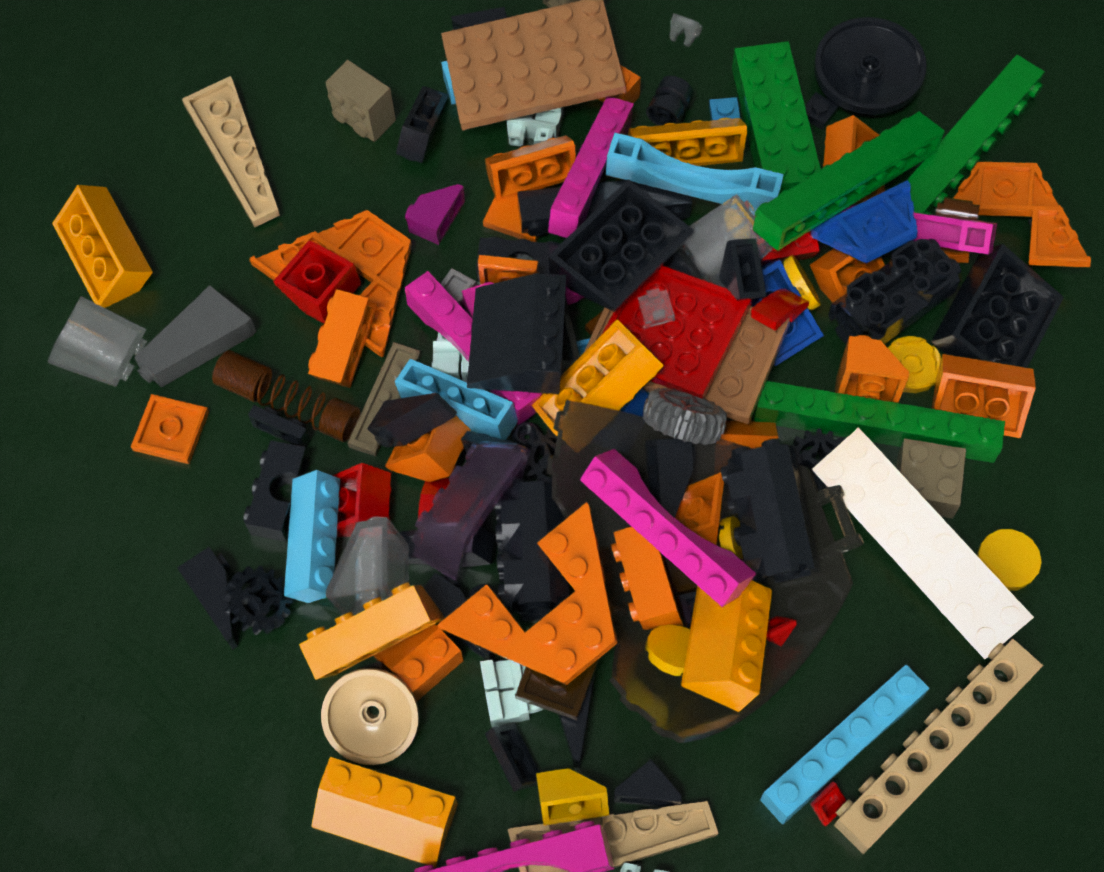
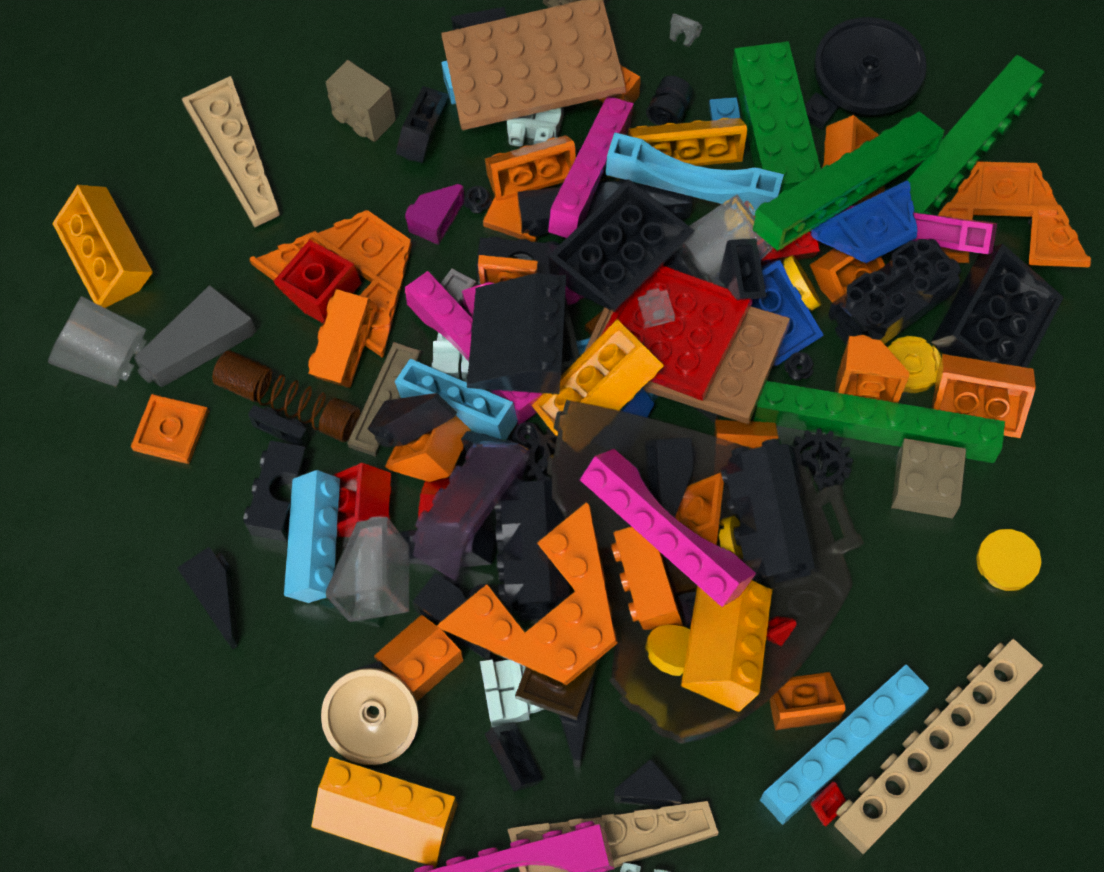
black gear [223,565,293,635] -> none
light orange slope [299,582,445,680] -> none
yellow slope [536,768,609,826] -> none
dark grey gear [643,388,727,445] -> none
red slope [751,288,809,331] -> none
plate [812,428,1034,659] -> none
reddish brown brick [936,197,980,220] -> none
none -> black plate [464,186,492,213]
none -> orange slope [767,672,845,730]
none -> black plate [784,352,814,380]

